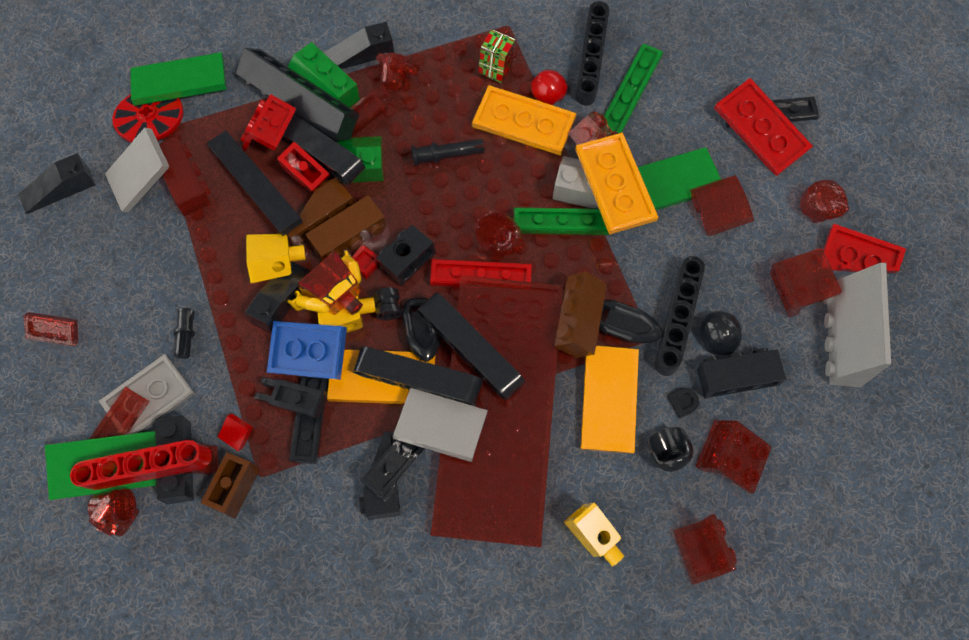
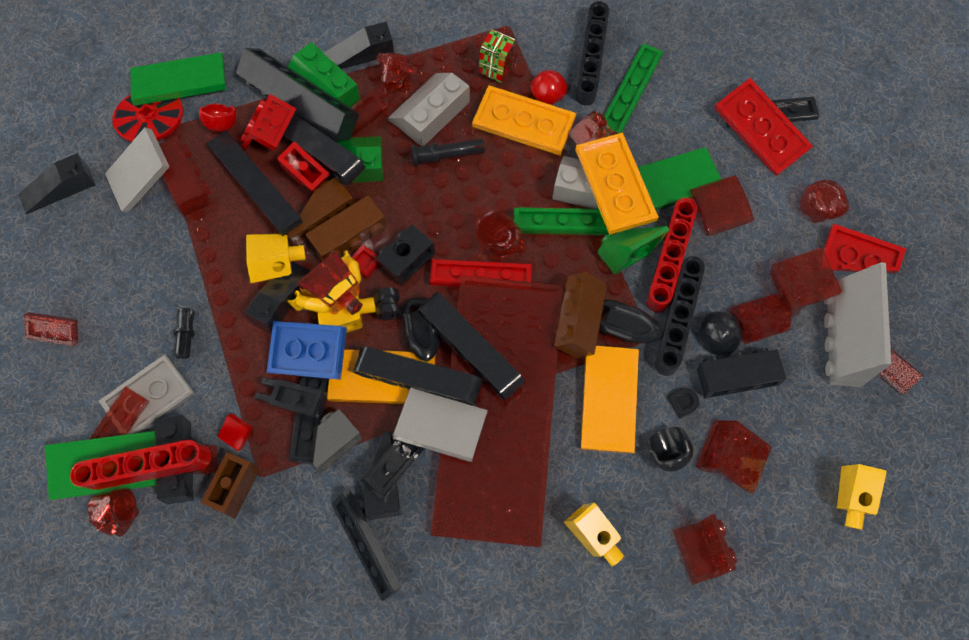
none -> red hair [199,103,236,132]
none -> dark grey slope [313,409,362,474]
none -> black tile [332,489,402,601]
none -> light grey slope [388,73,470,147]
none -> green slope [597,226,669,275]
none -> red beam [646,198,697,313]
none -> clear red bracket [730,294,792,344]
none -> yellow torso [837,464,887,530]
none -> clear red plate [879,348,923,395]

